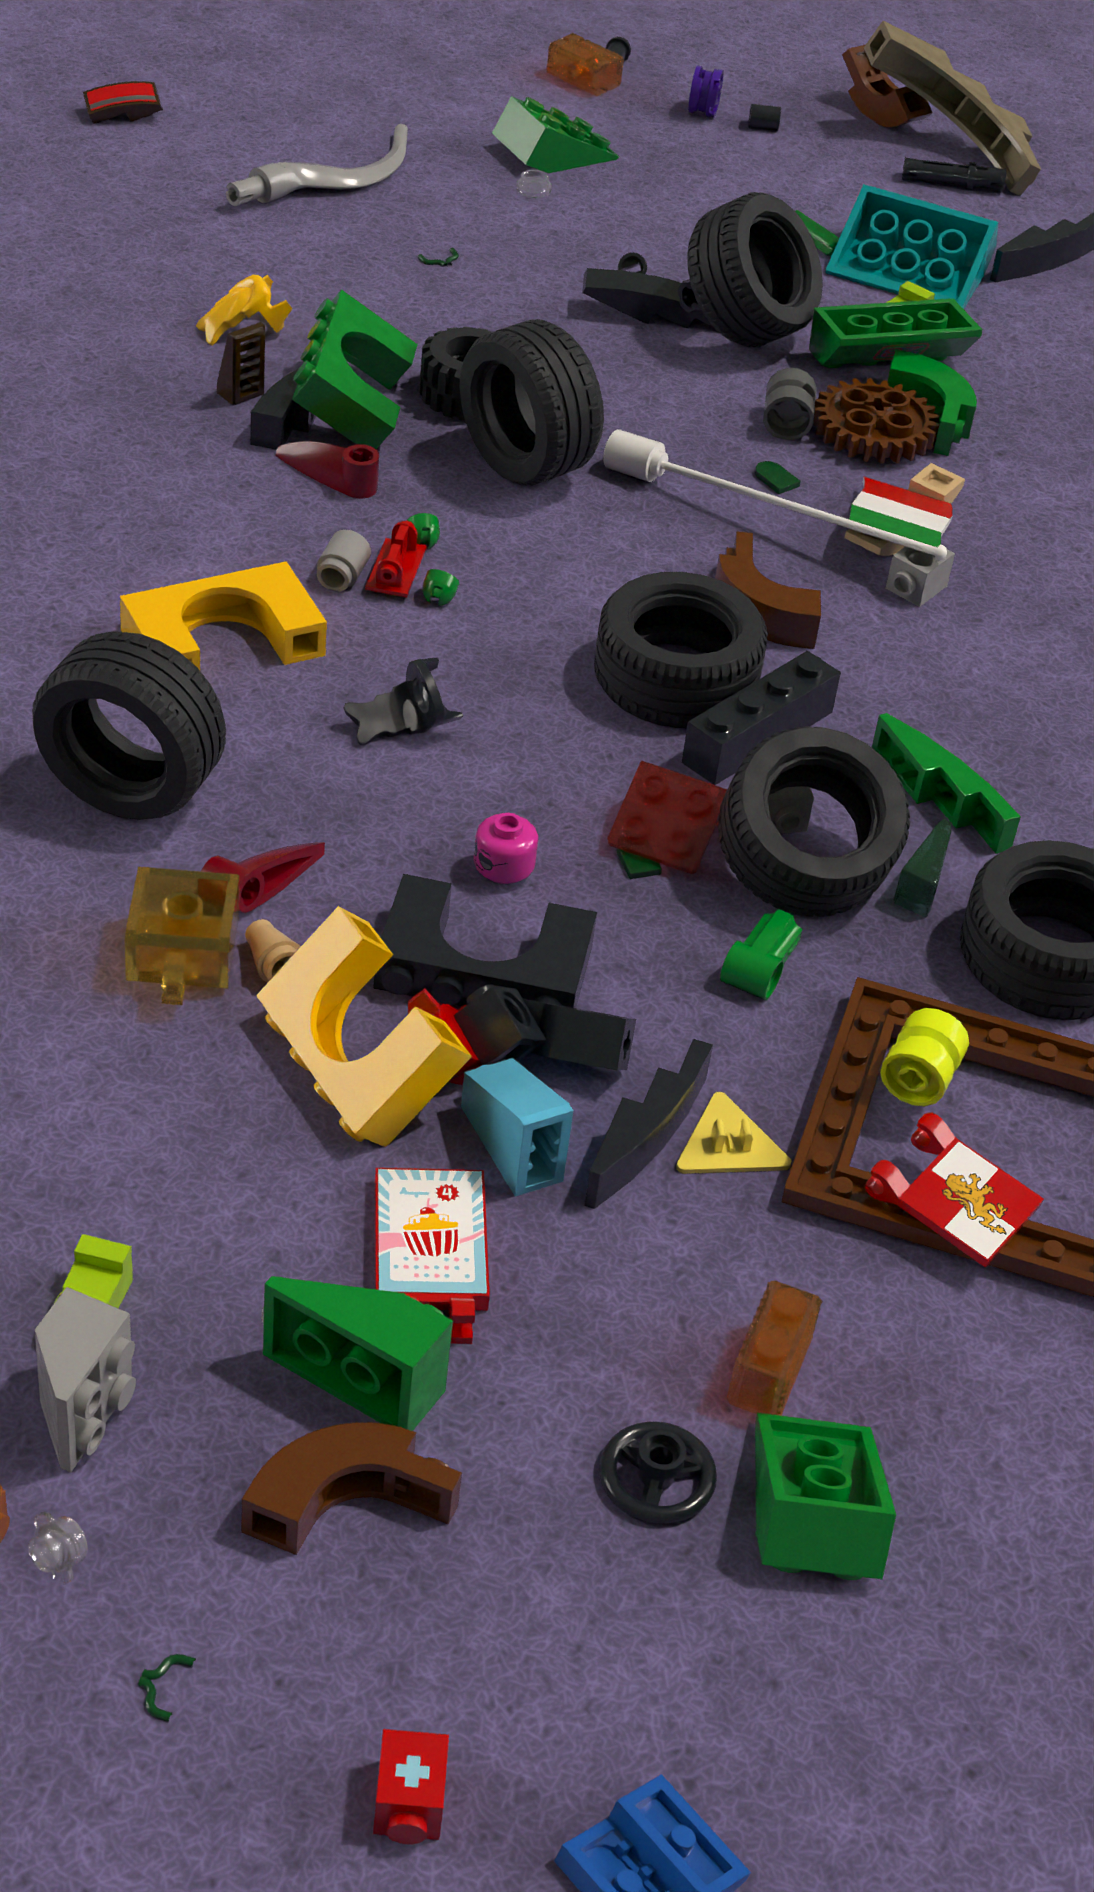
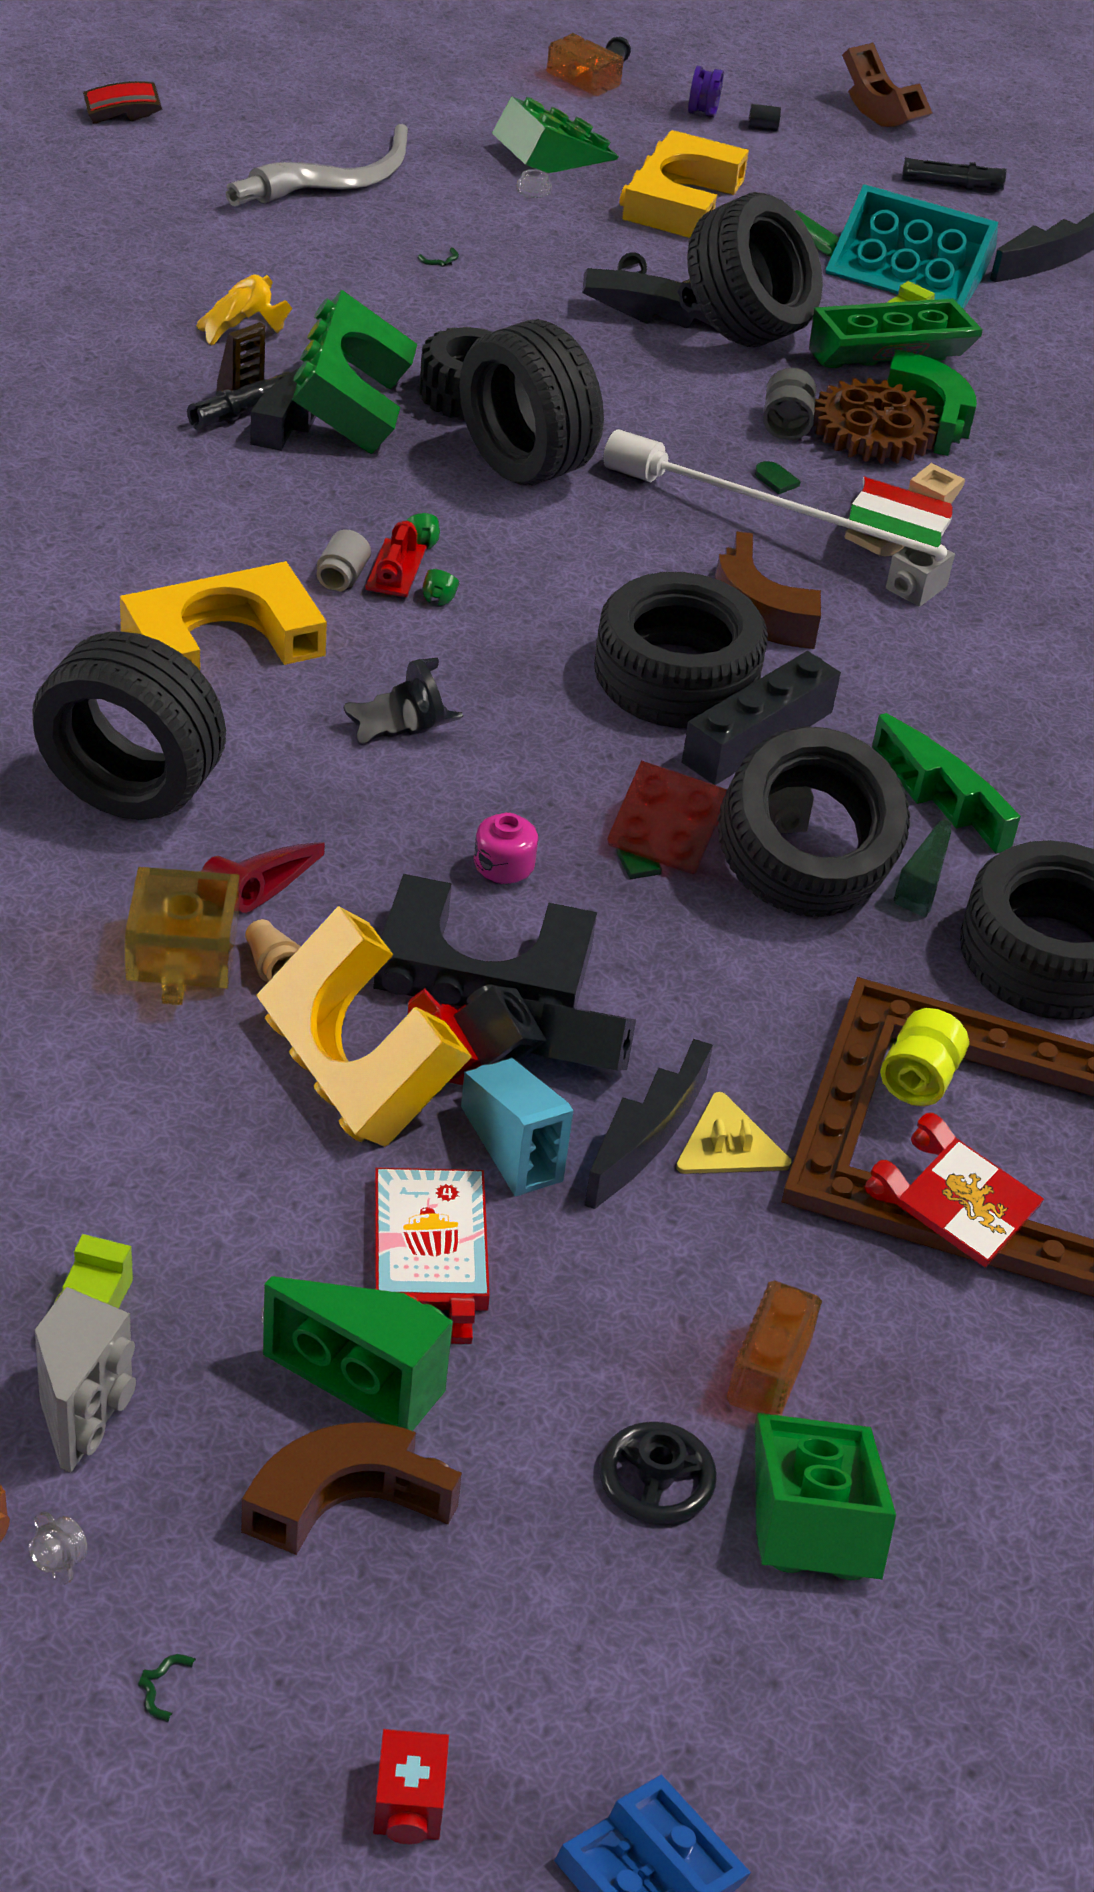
dark red piece [275,441,379,499] -> none
green piece [720,909,802,1000] -> none
dark tan arch [864,21,1041,195] -> none
none -> black pin [187,371,290,430]
none -> yellow arch [619,130,749,238]

